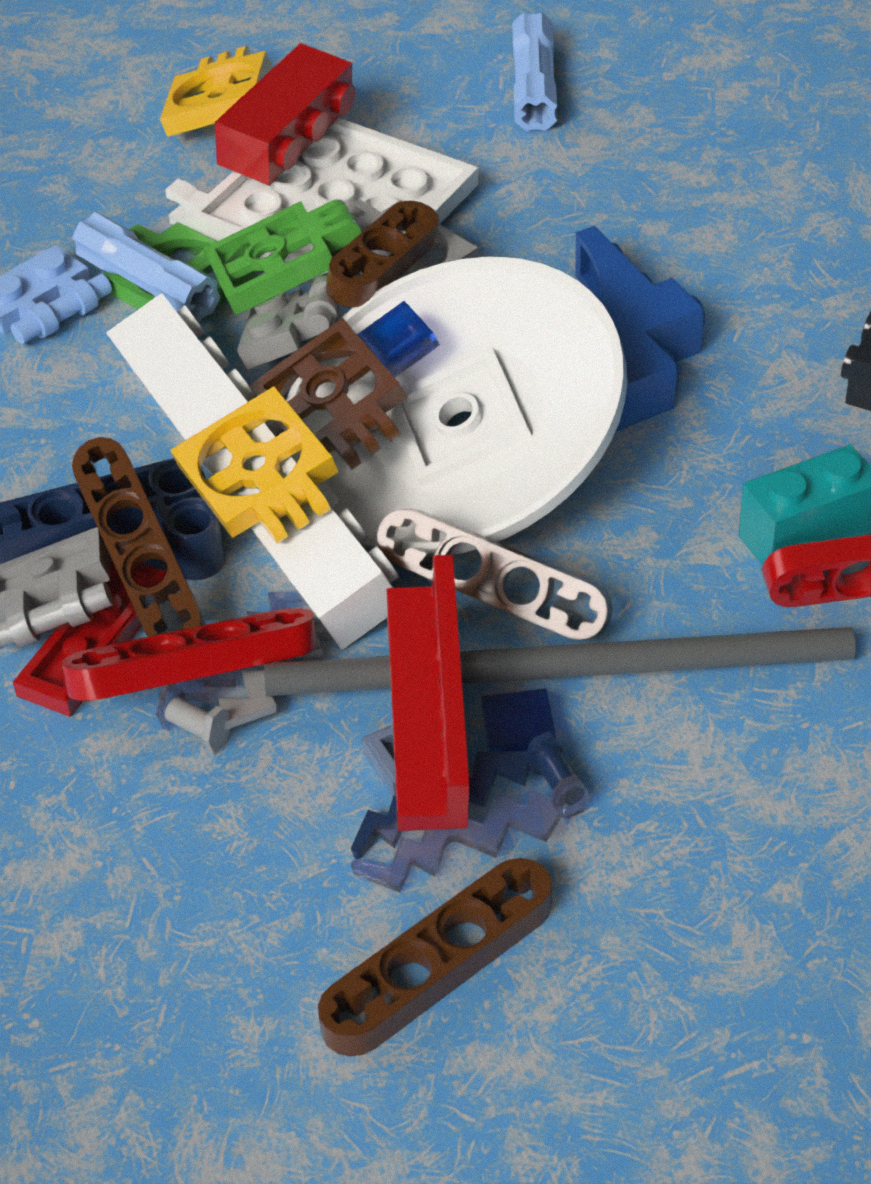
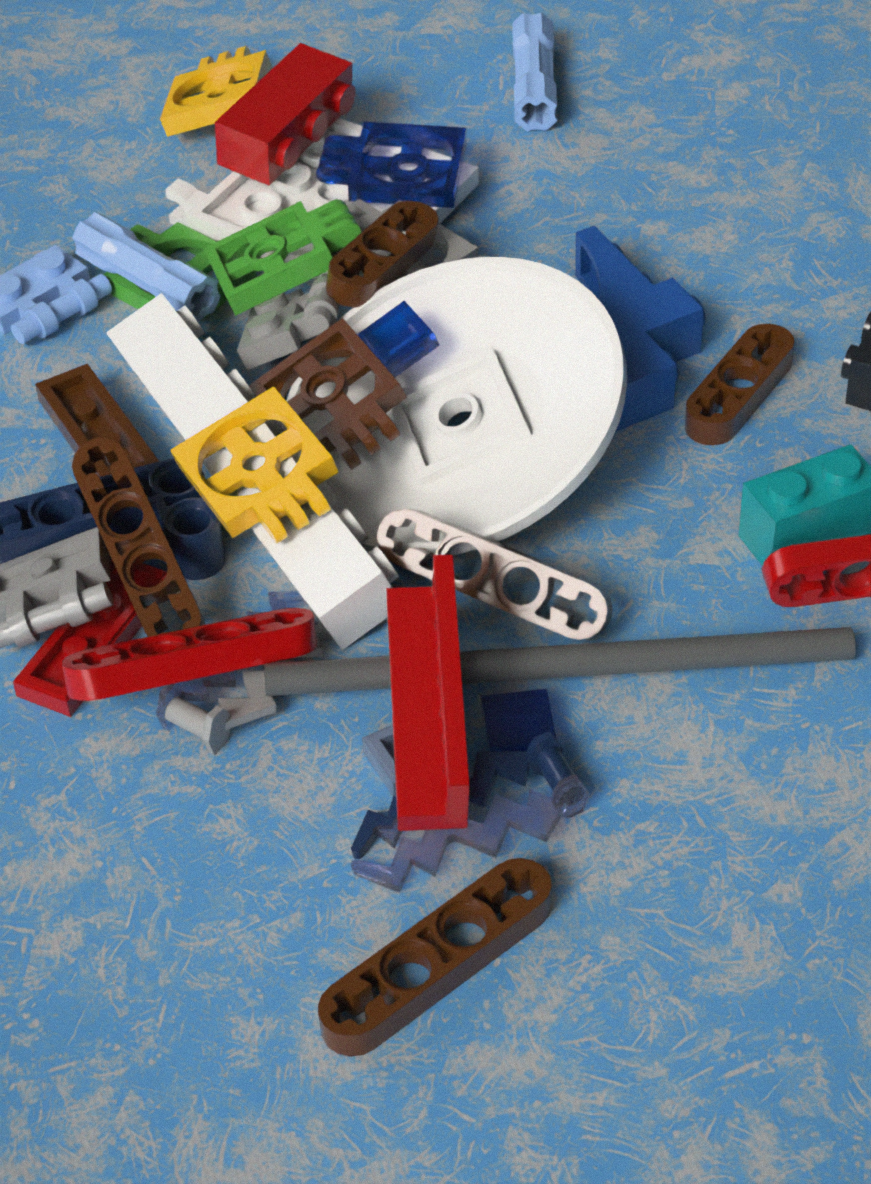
none -> reddish brown plate [35,363,160,477]
none -> clear blue piece [316,121,467,208]
none -> reddish brown beam [685,324,794,445]

